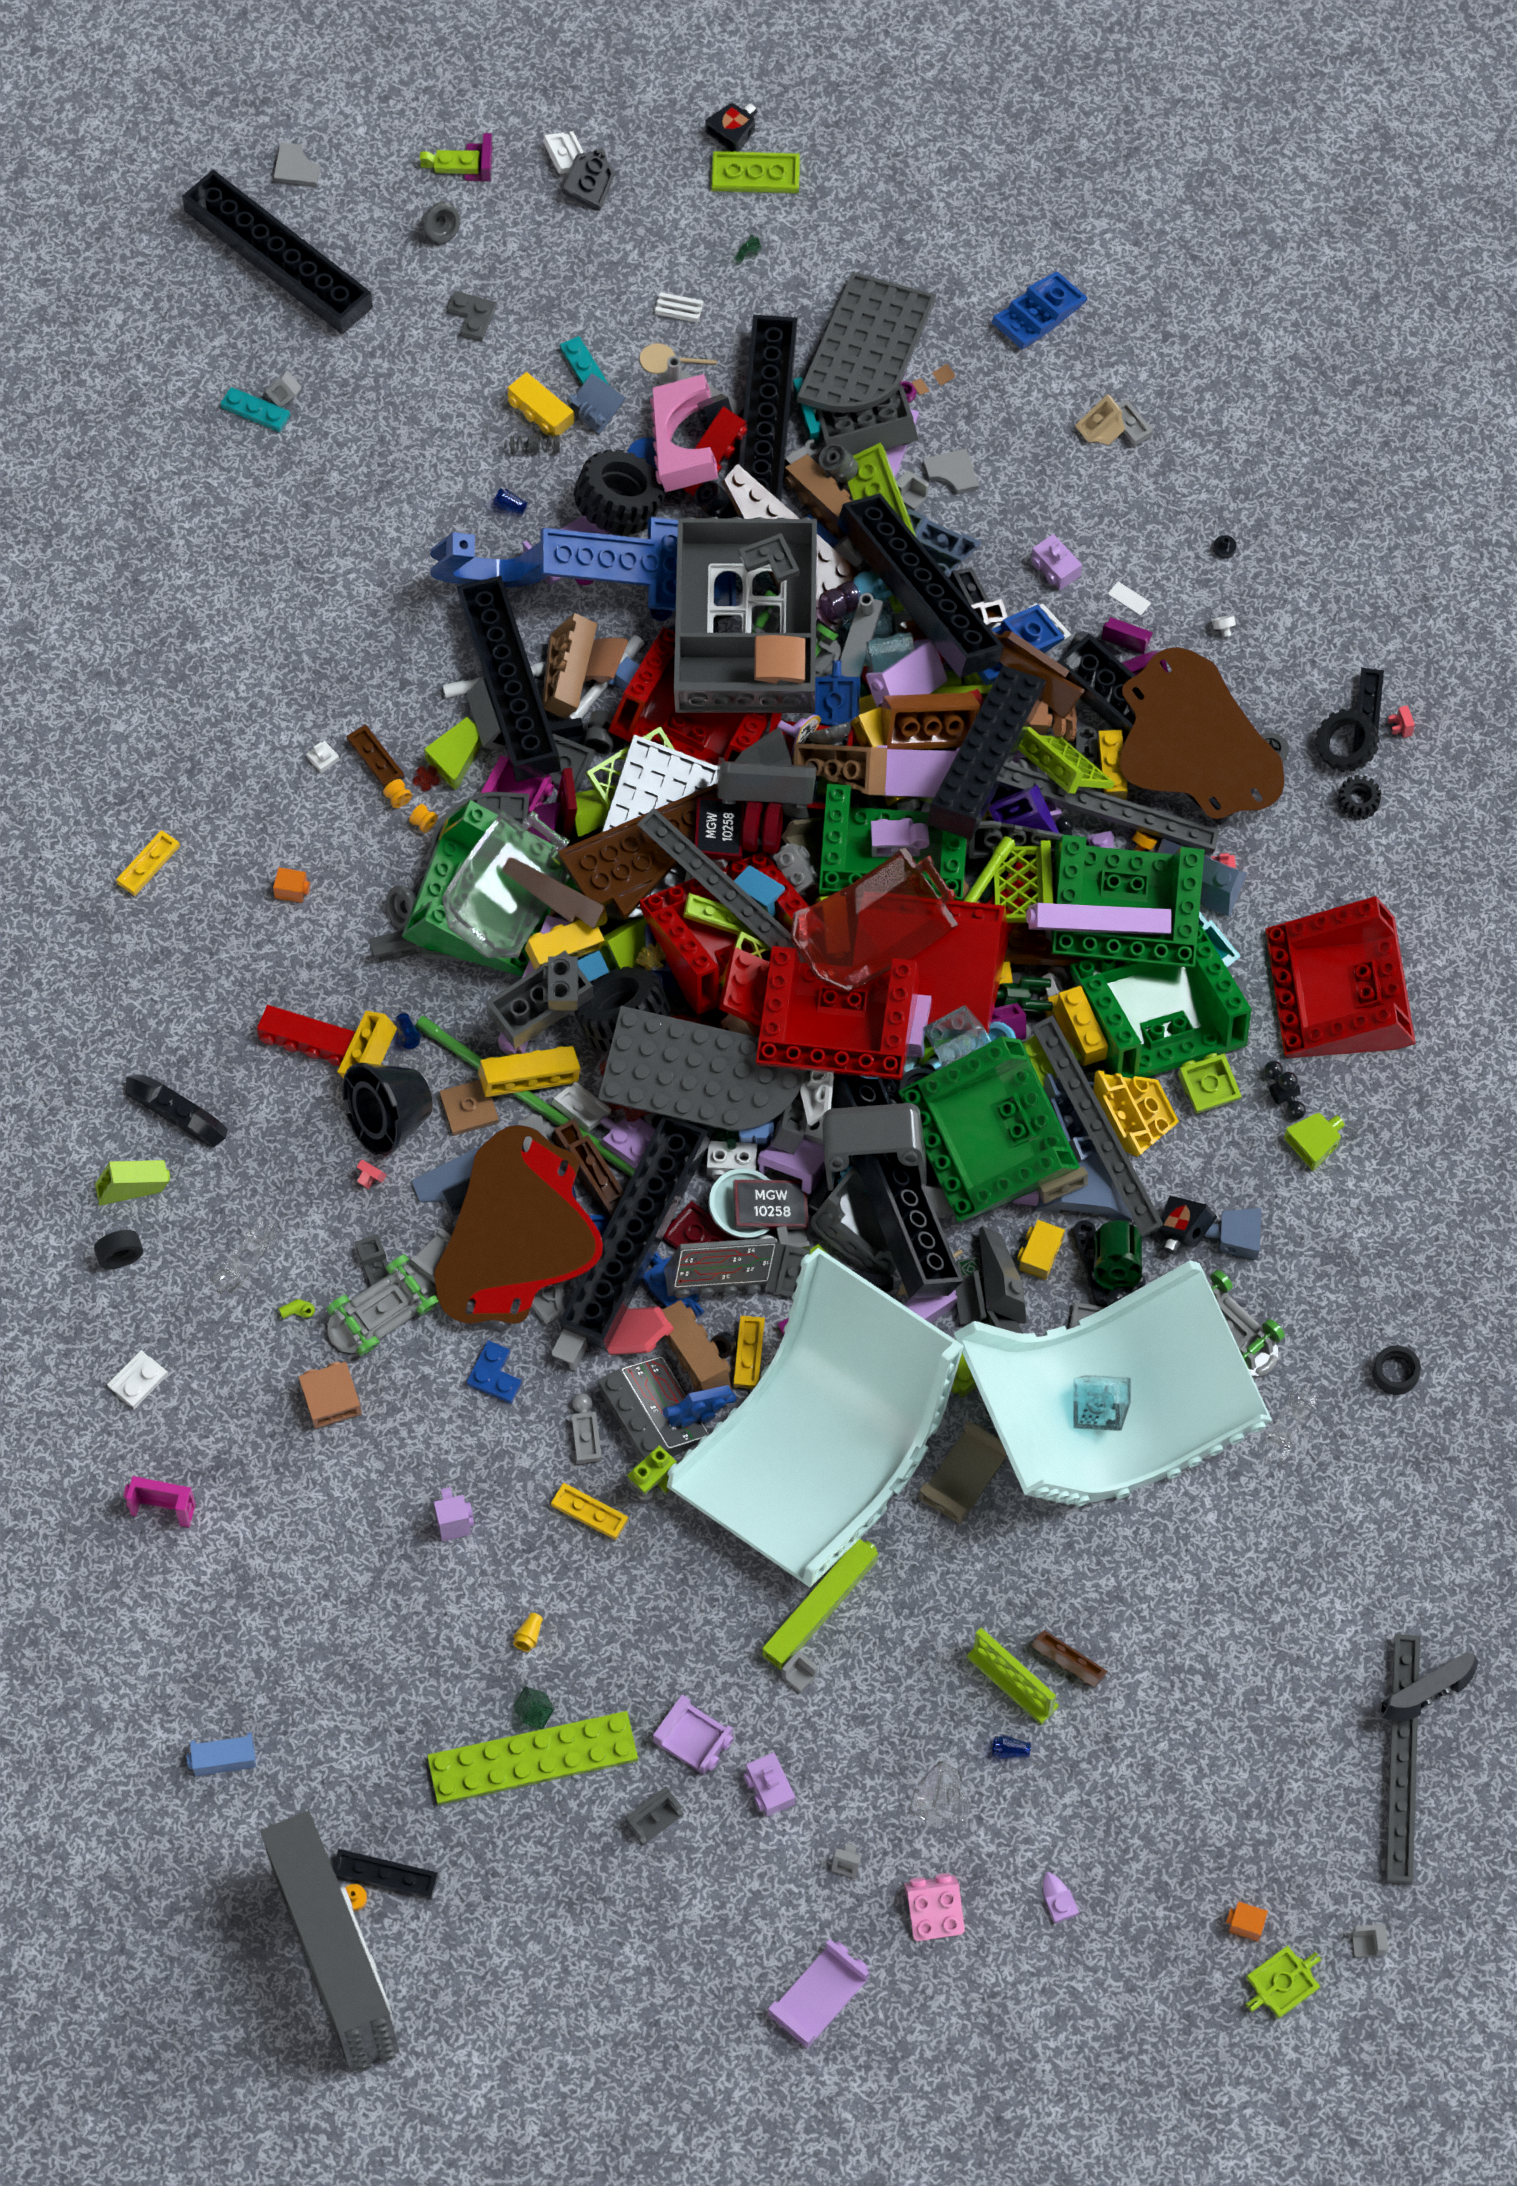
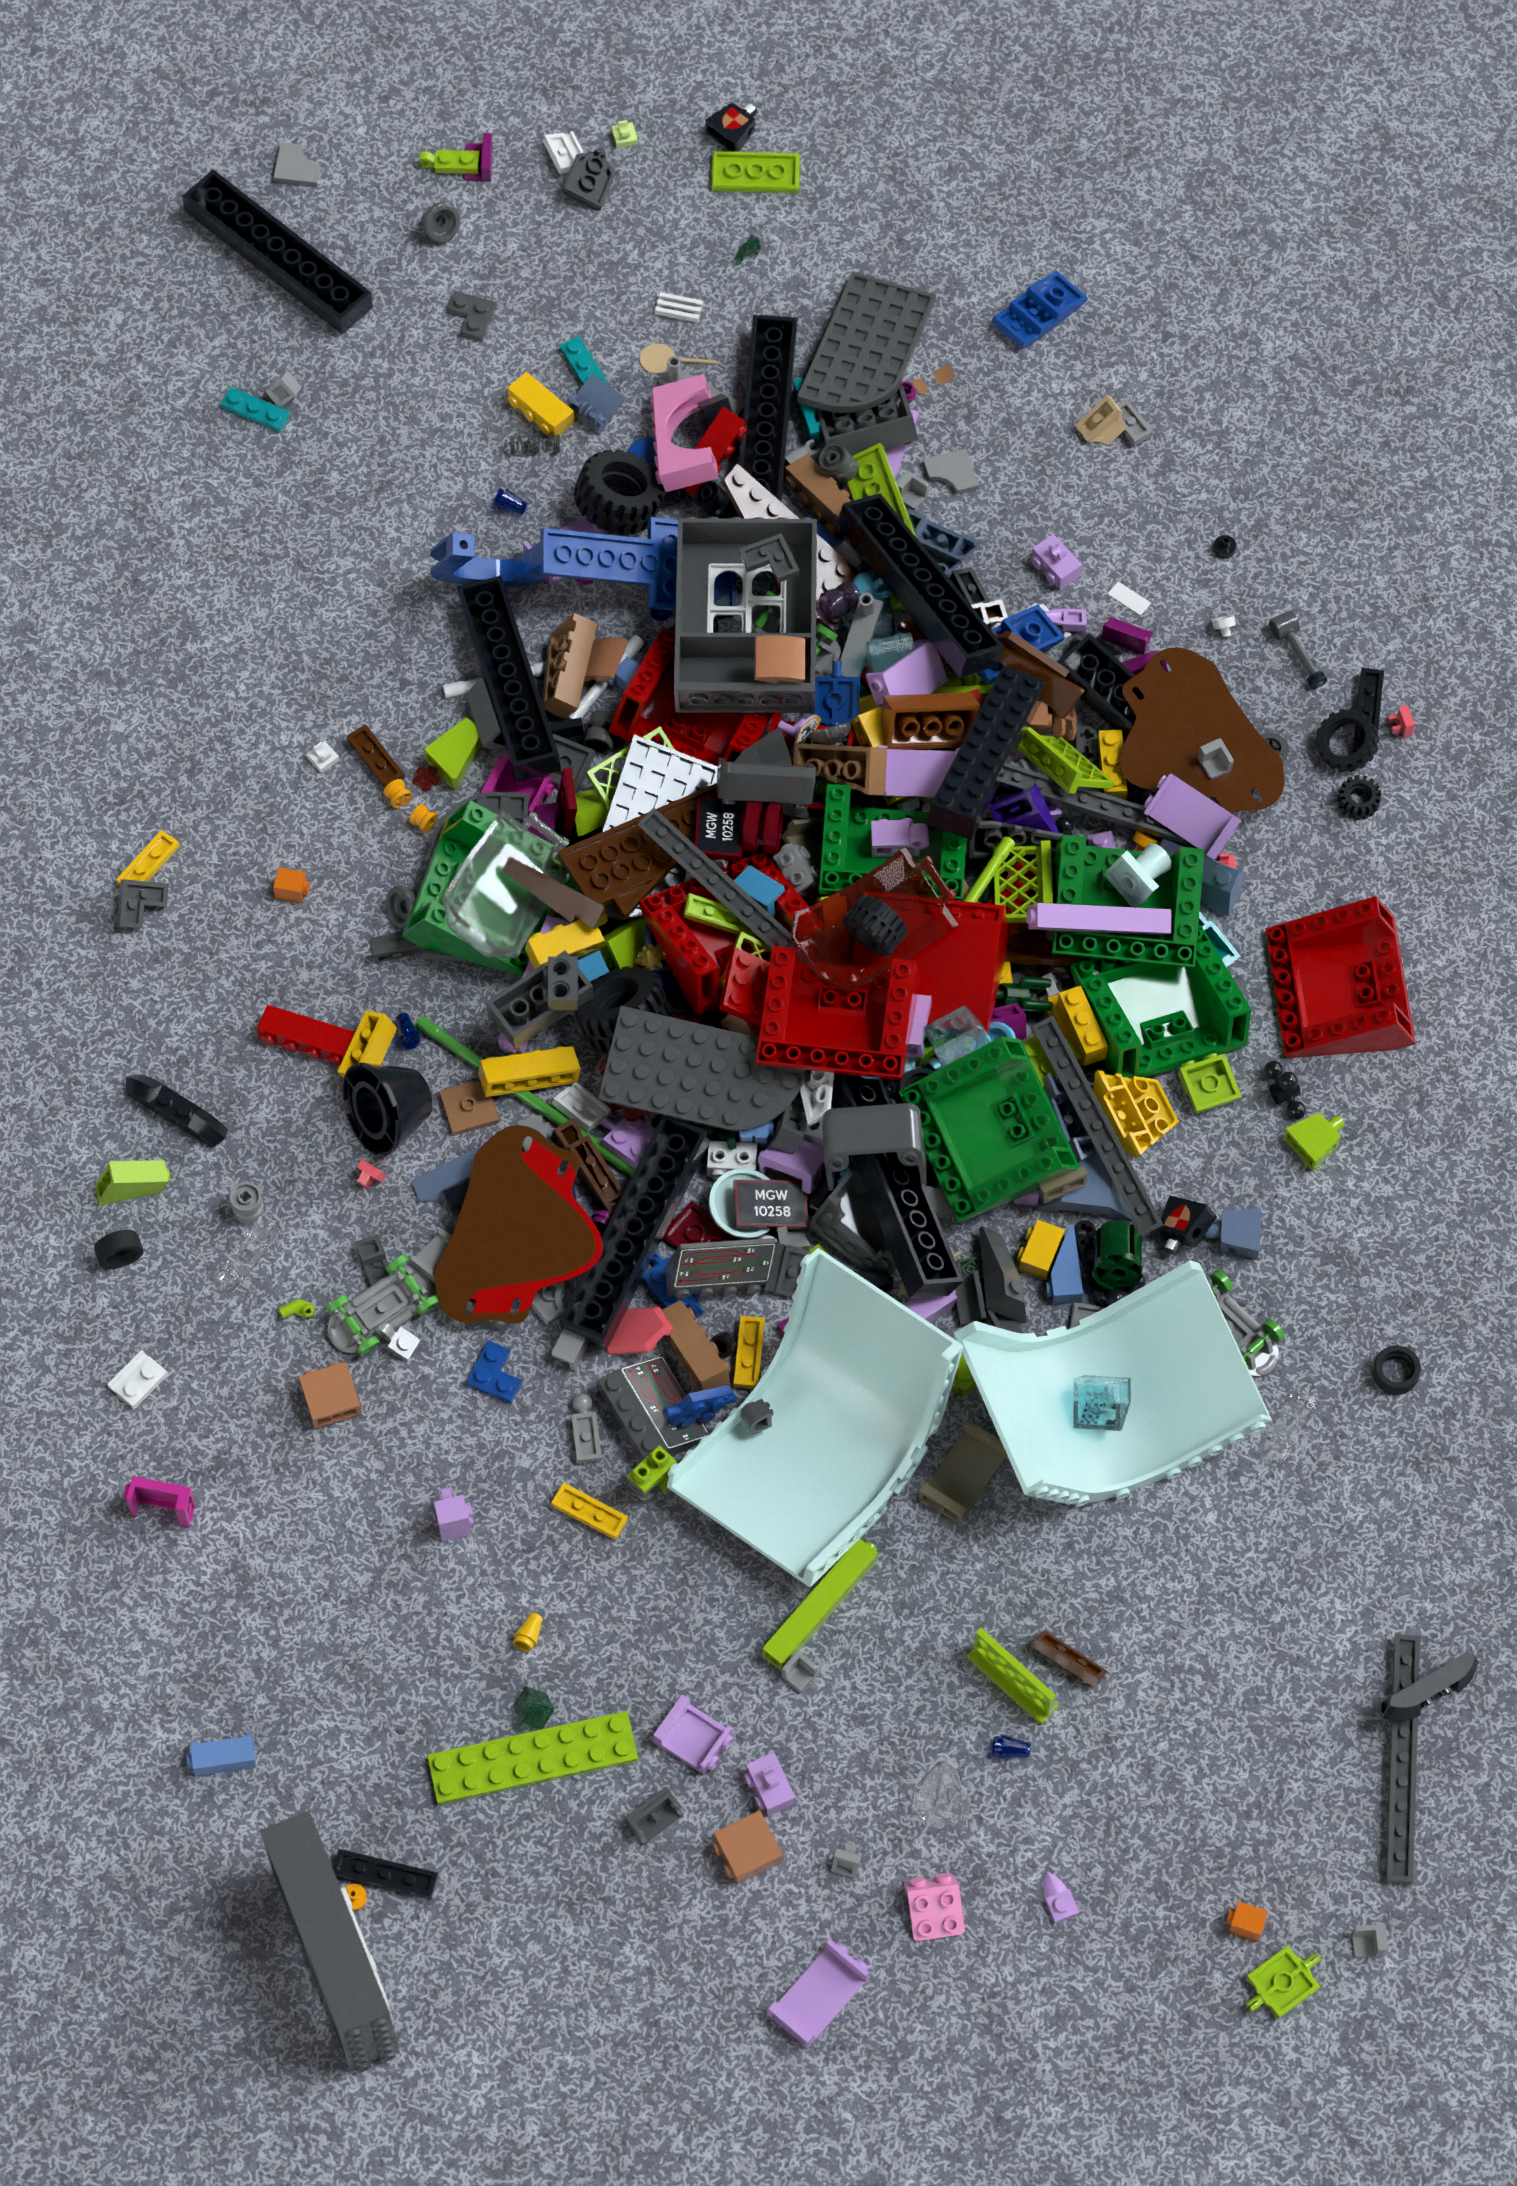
none -> dark grey plate [117,879,169,929]
none -> light grey wheel [230,1182,264,1224]
none -> plate [375,1322,420,1361]
none -> magenta plate [592,1210,612,1232]
none -> yellowish green tile [611,120,638,148]
none -> nougat brick [711,1810,783,1884]
none -> dark grey plate [740,1398,774,1434]
none -> black tyre [842,895,908,957]
none -> lavender plate [1045,609,1087,632]
none -> medium blue slope [1046,1226,1083,1305]
none -> light aqua plant [1103,843,1172,908]
none -> lavender panel [1144,774,1242,860]
none -> light grey panel [1197,738,1234,779]
none -> dark grey piece [1269,610,1328,689]

